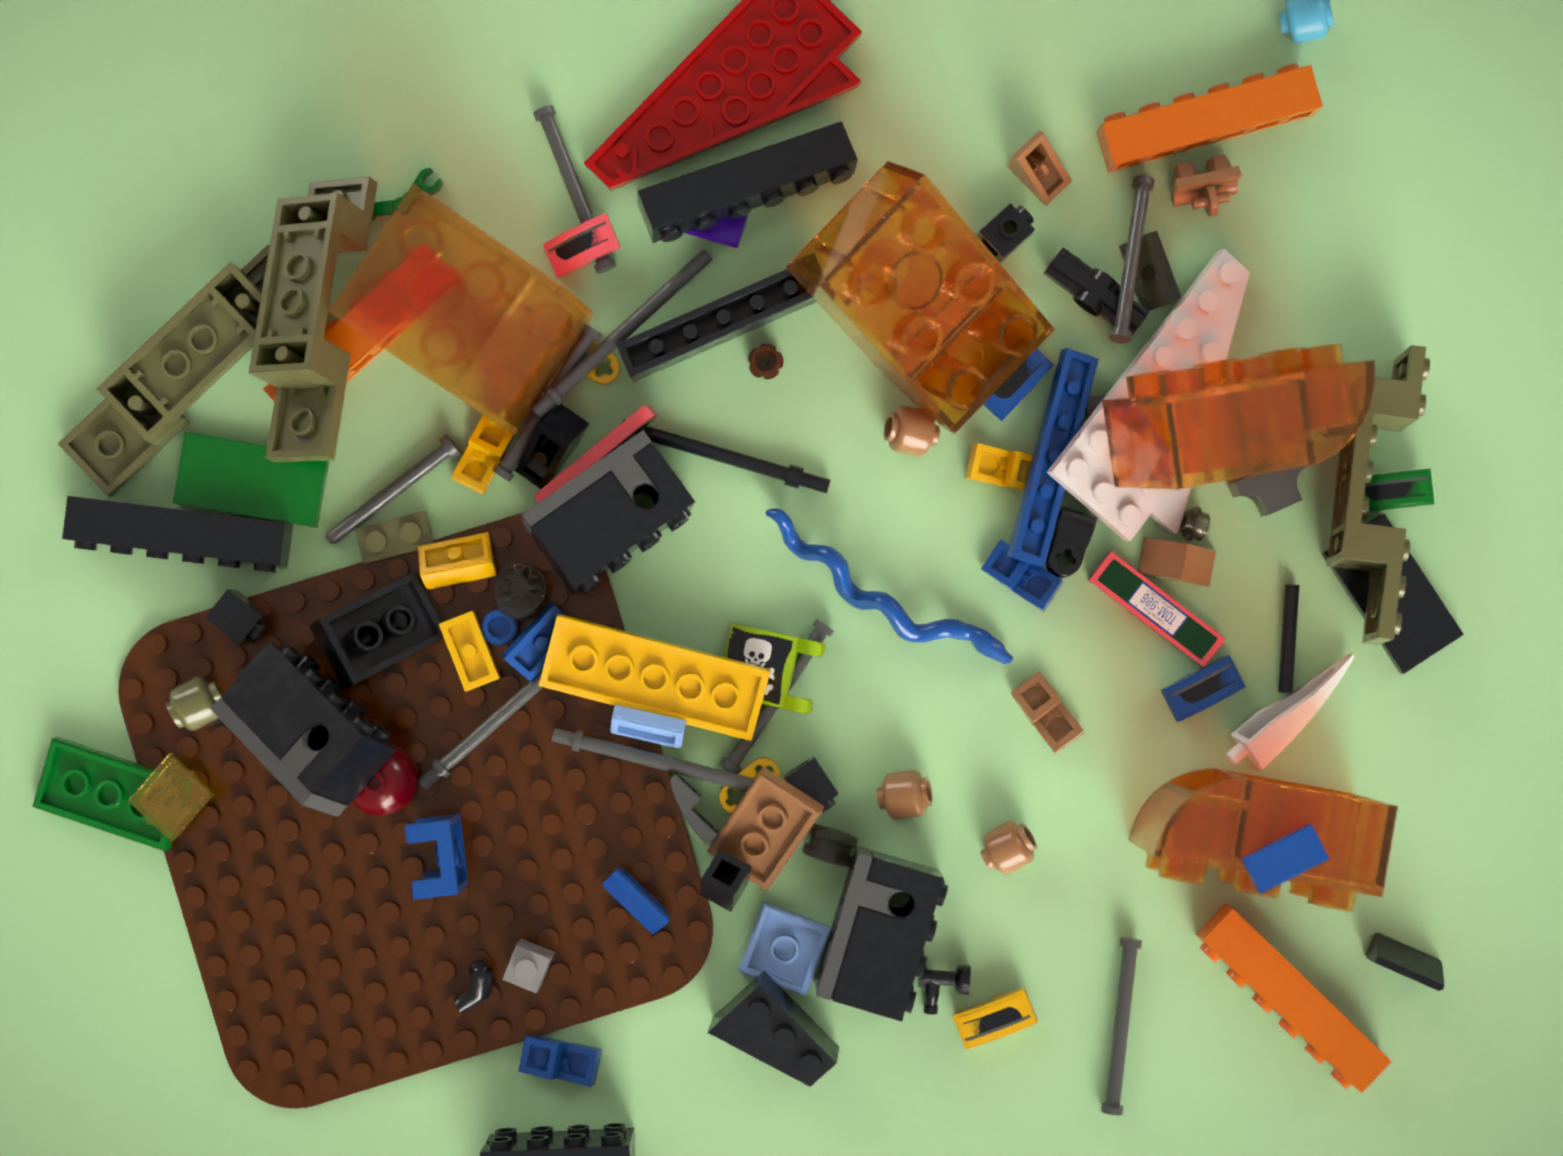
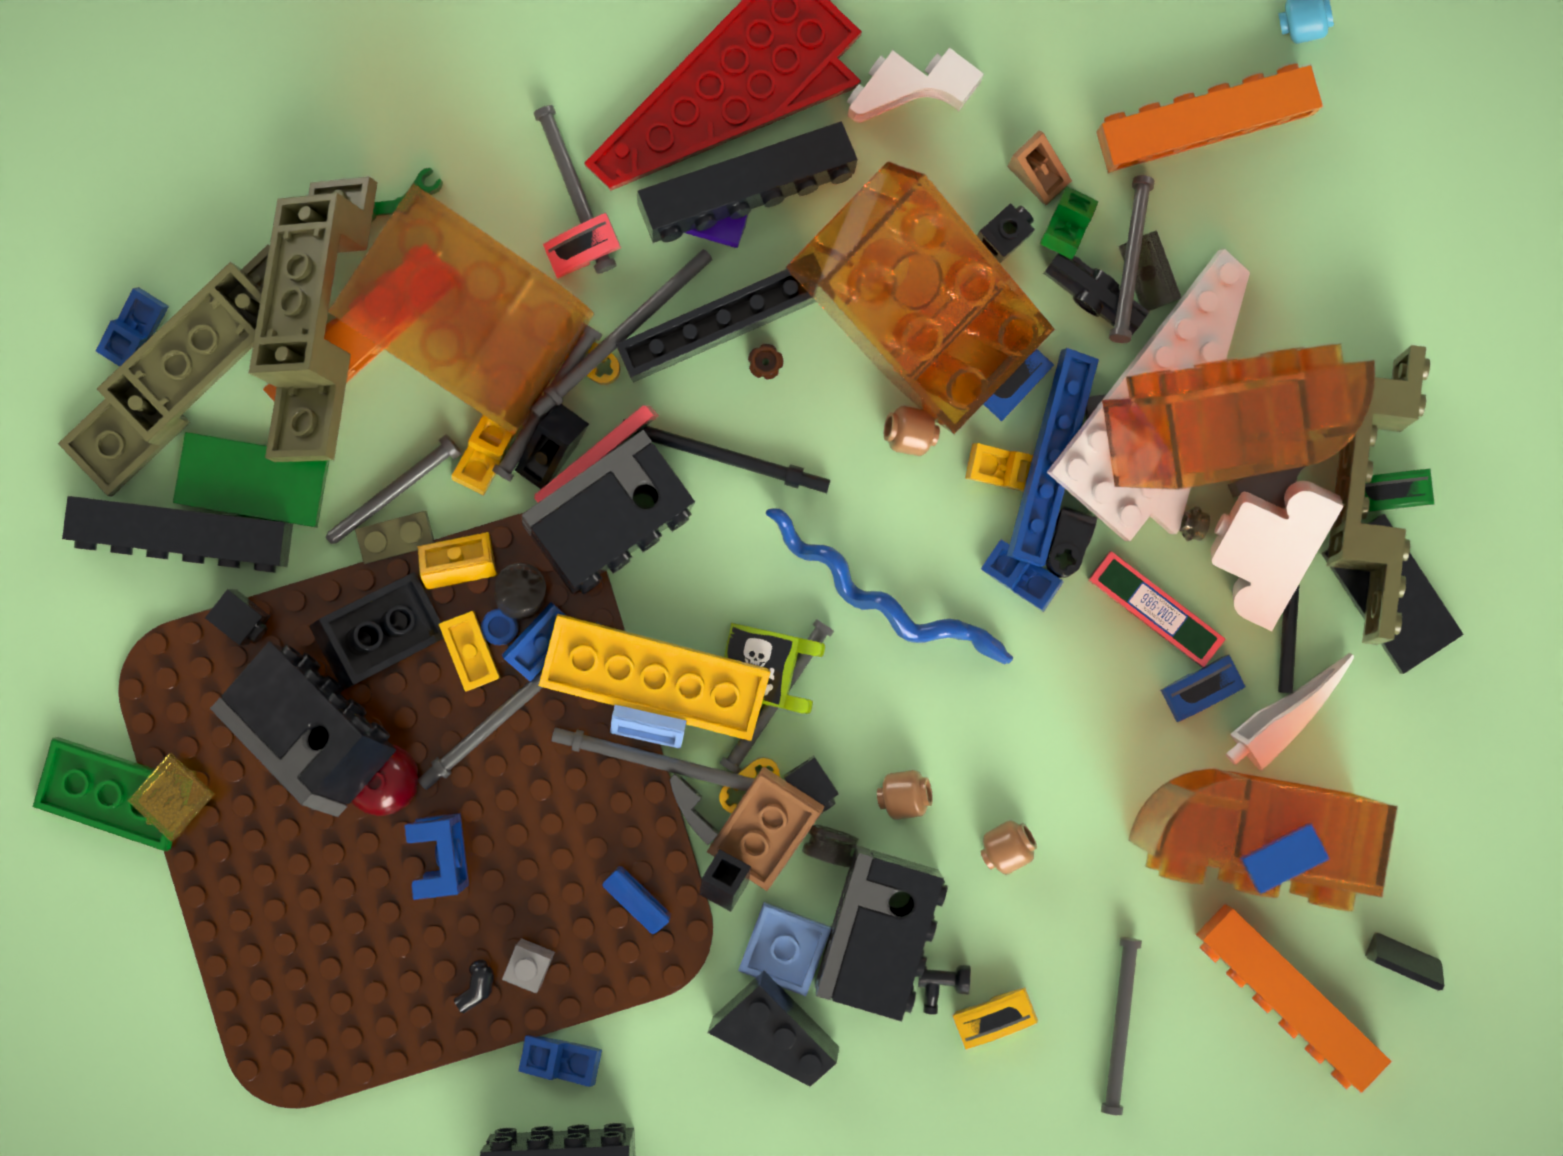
olive head [166,677,223,731] -> none
medium nougat slope [1011,671,1084,754] -> none
medium nougat slope [1138,538,1216,587] -> none
medium nougat hips [1171,155,1242,216] -> none
none -> blue slope [96,287,169,366]
none -> white arch [847,48,984,123]
none -> green slope [1040,186,1099,259]
none -> white brick [1210,481,1343,631]

